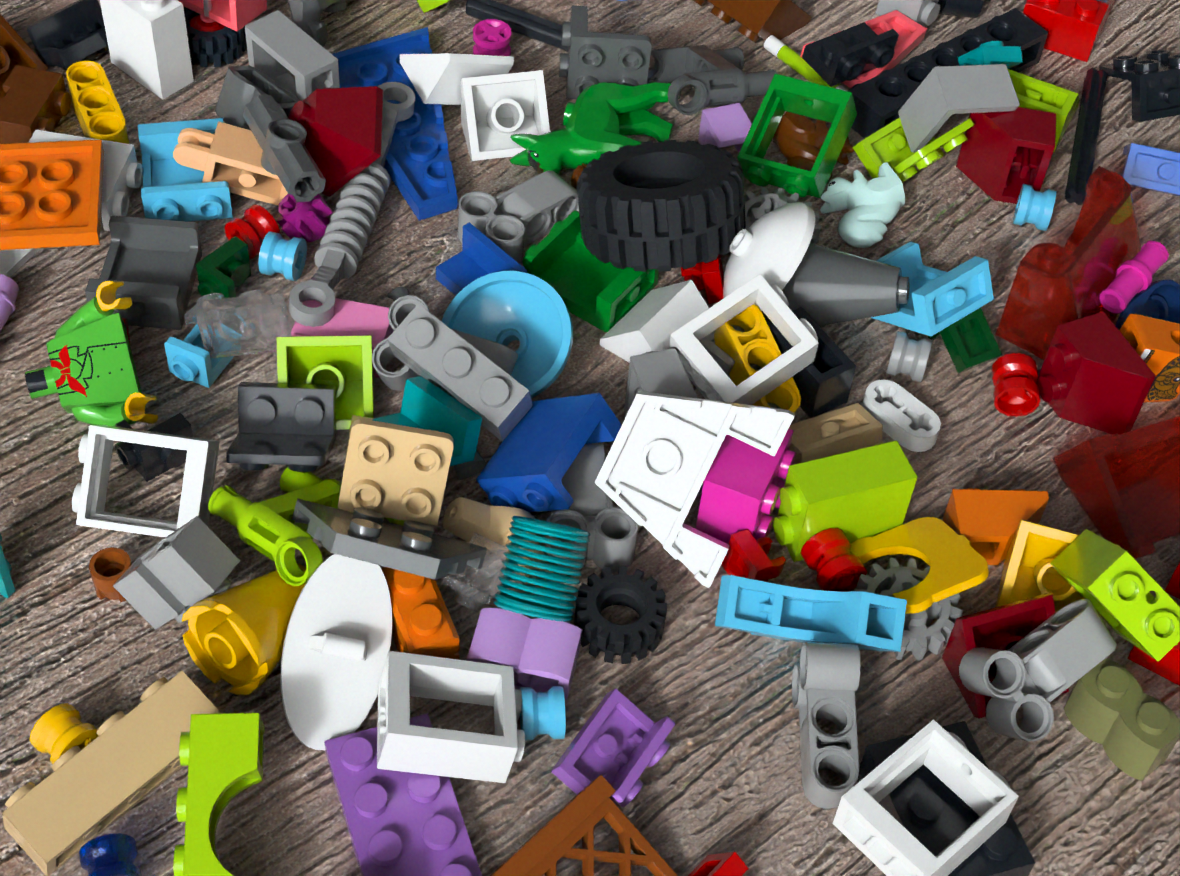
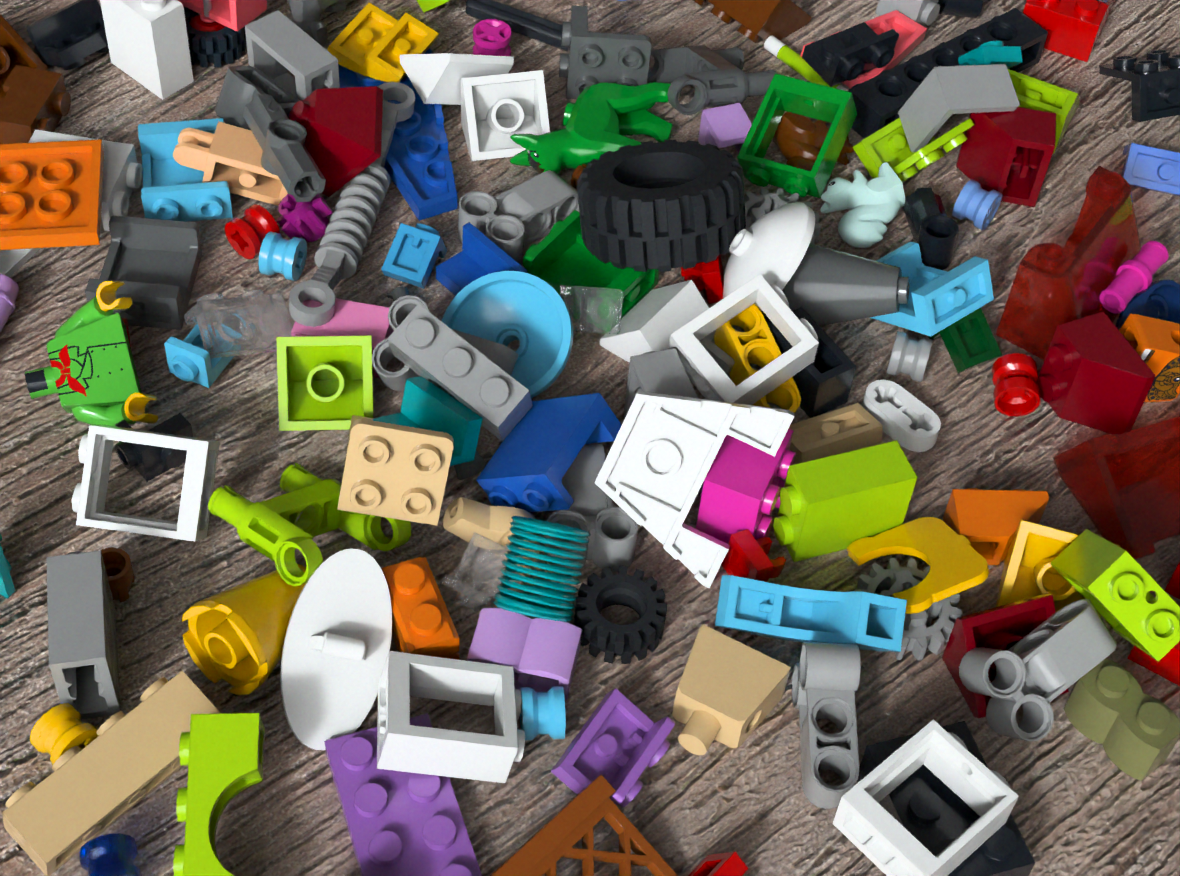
yellow beam [66,60,129,144] -> none
light grey brick [113,516,240,630] -> none
dark green bracket [196,236,251,315] -> none
black bracket [226,382,336,472] -> none
dark grey wing [292,499,487,579] -> none
red wheel [800,528,867,592] -> none
medium azure wheel [1013,184,1056,231] -> none
black axle [1065,68,1107,205] -> none
none -> light grey brick [46,550,121,720]
none -> yellow slope [327,2,439,82]
none -> dark azure bracket [381,223,447,289]
none -> clear bracket [559,285,623,334]
none -> tan torso [672,624,791,755]
none -> black piece [903,188,959,270]
none -> medium blue wheel [952,179,1002,231]

